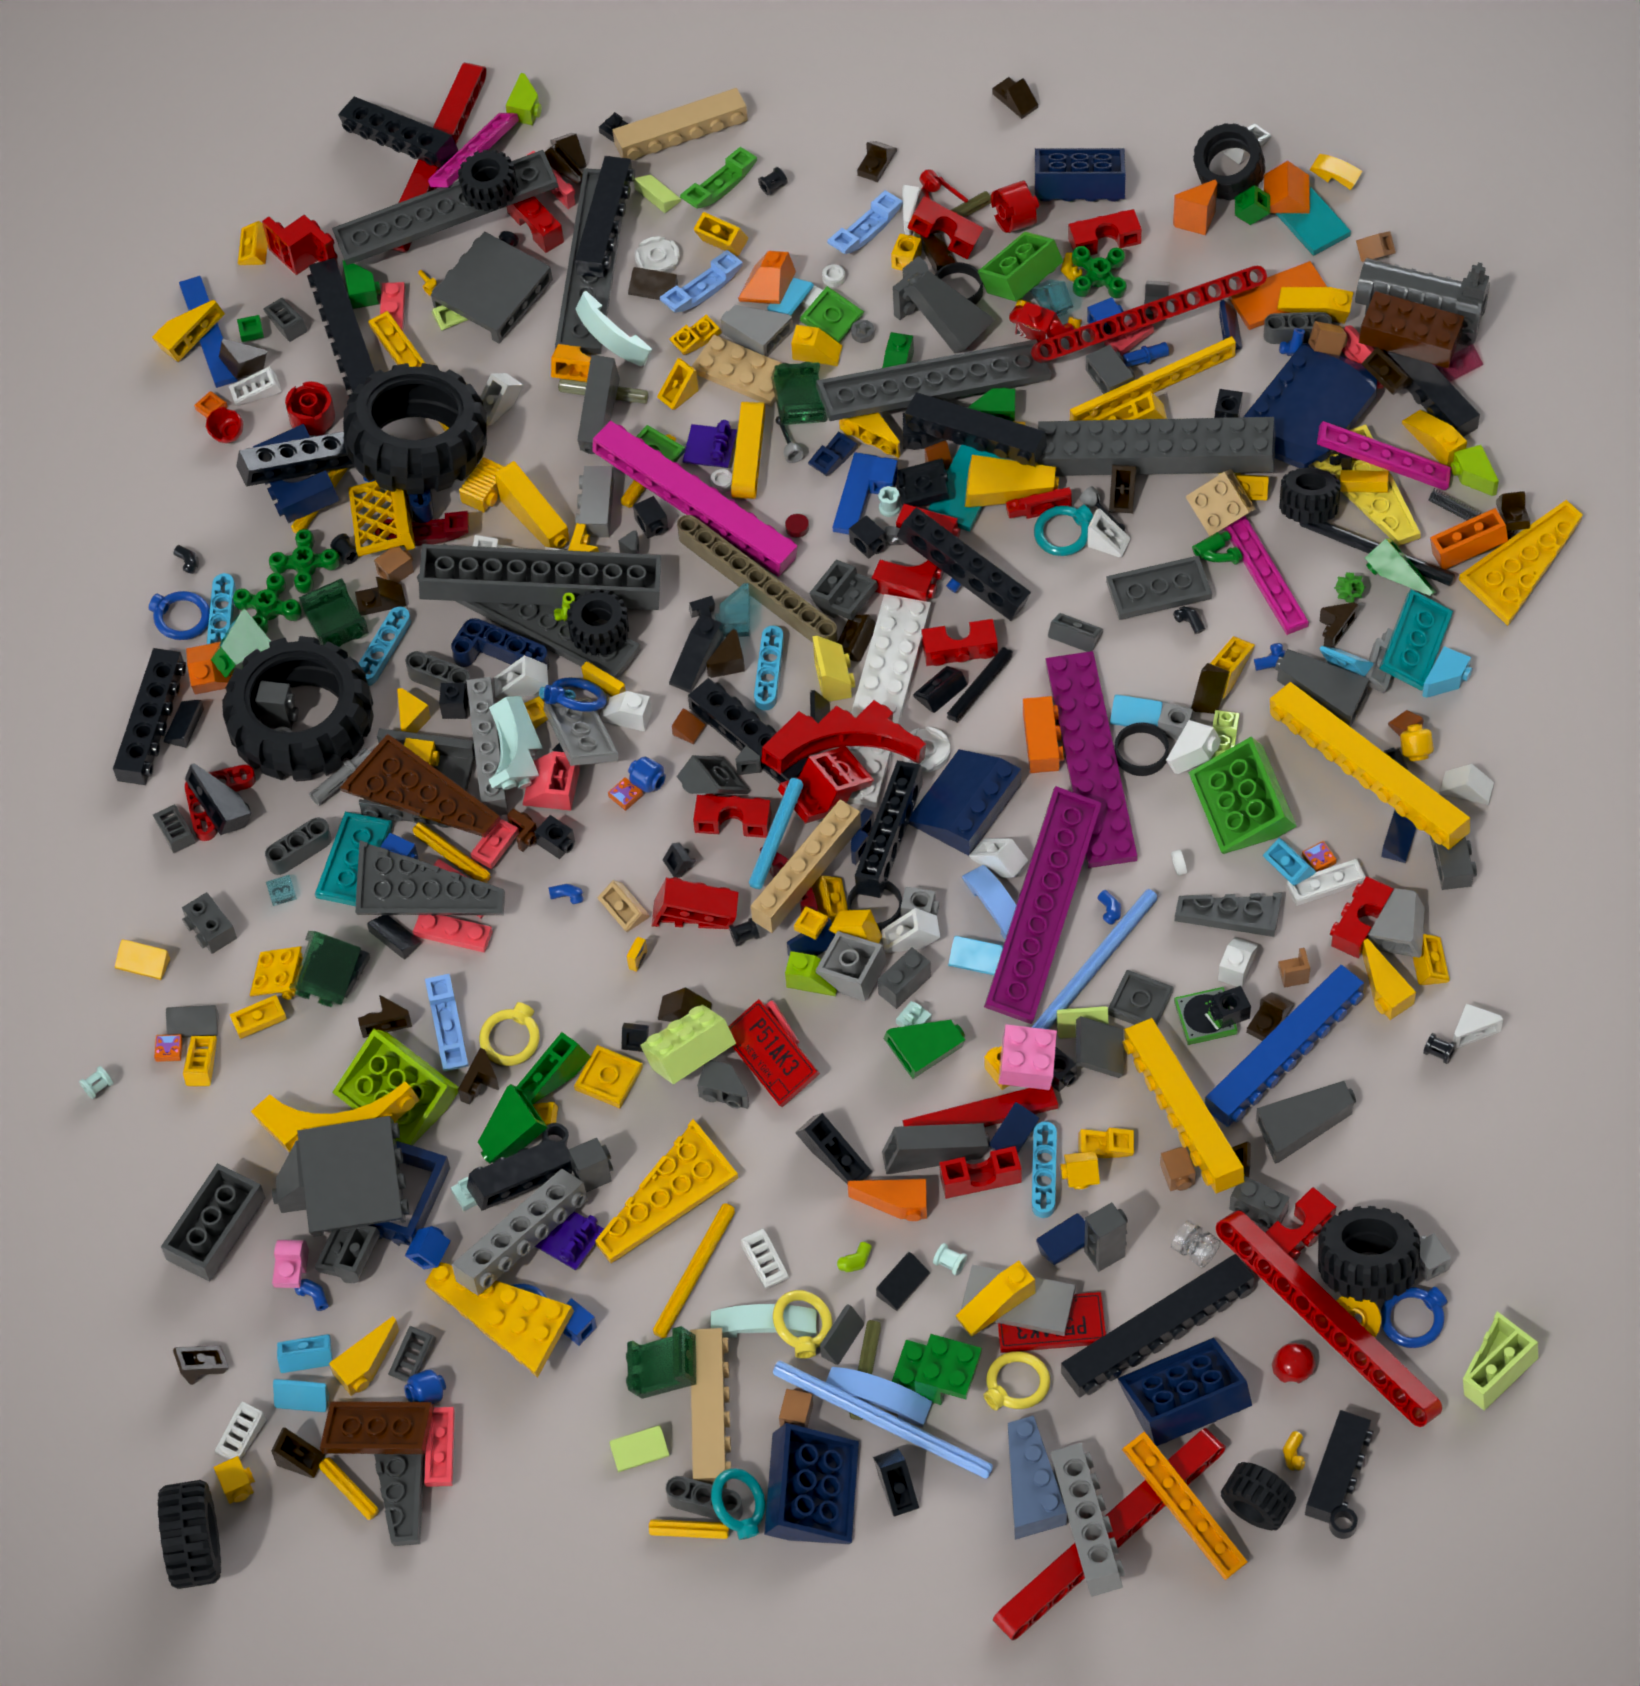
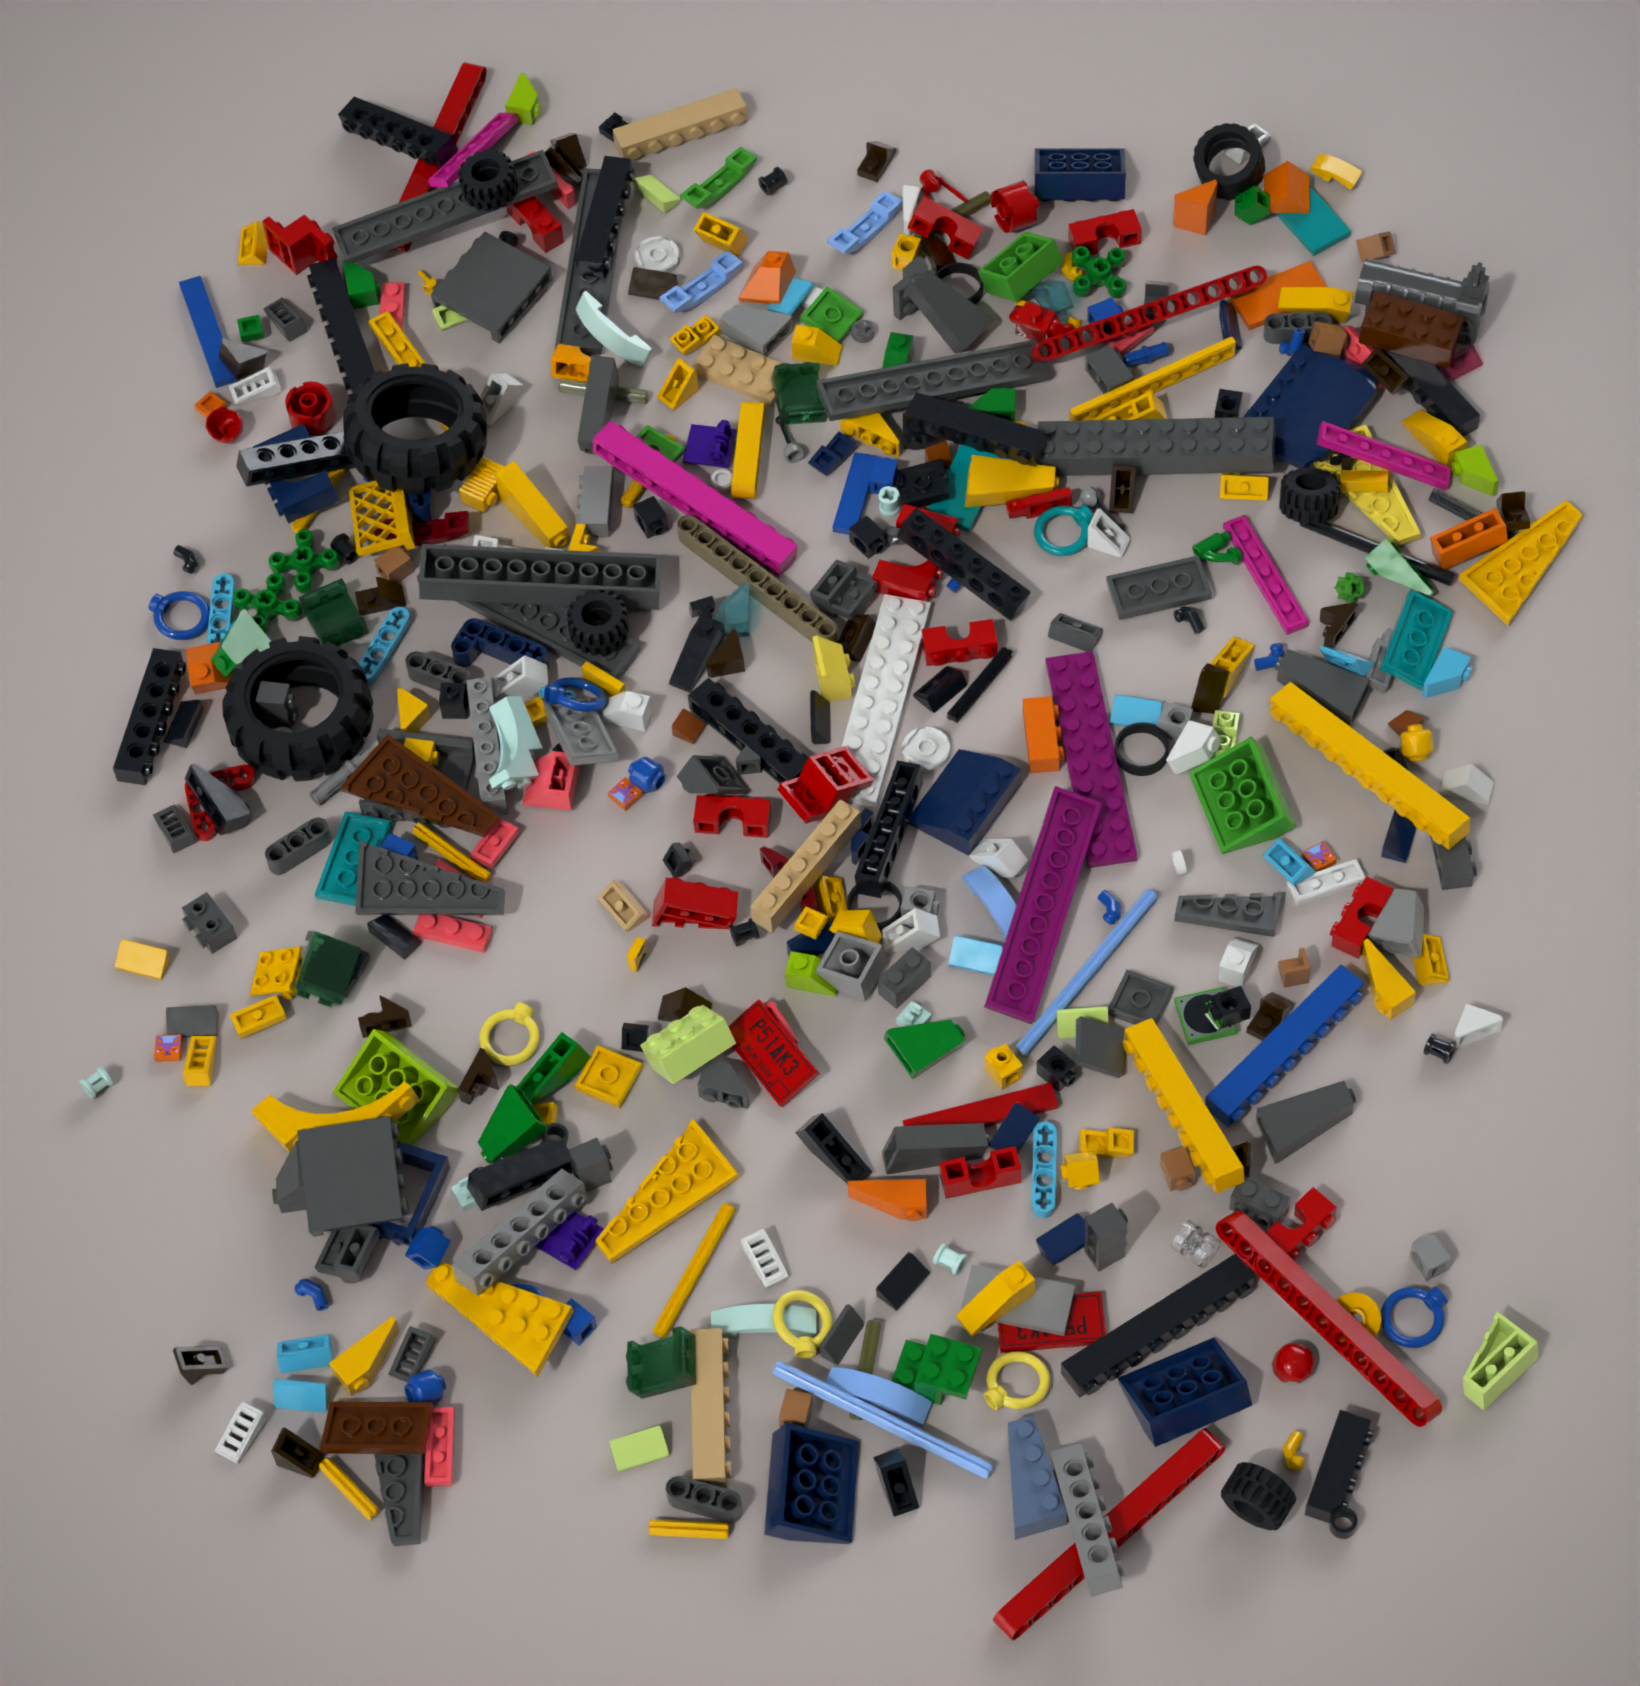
yellow slope [152,300,225,362] -> none
black tyre [157,1480,221,1589] -> none
dark grey brick [161,1163,266,1282] -> none
yellow brick [213,1456,255,1504] -> none
clear light blue tile [266,875,297,906] -> none
bright pink brick [272,1240,309,1288] -> none
light blue slope [425,974,468,1072] -> none
reddish brown bracket [507,808,537,852] -> none
black brick [535,815,575,859] -> none
blue arm [548,884,584,904] -> none
lime arm [554,592,575,621] -> none
dark grey slope [618,531,639,554] -> none
teal piece [711,1468,766,1540] -> none
medium azure axle [749,778,803,890] -> none
medium azure beam [754,625,784,711] -> none
red arch [762,700,926,774] -> none
dark red tile [785,514,809,538] -> none
white tile [822,264,845,287] -> none
lime arm [837,1242,872,1272] -> none
dark brown slope [992,77,1038,119] -> none
bright pink brick [998,1024,1057,1090] -> none
light orange plate [1122,1431,1248,1580] -> none
tan bracket [1186,469,1256,536] -> none
black tyre [1318,1206,1421,1302] -> none

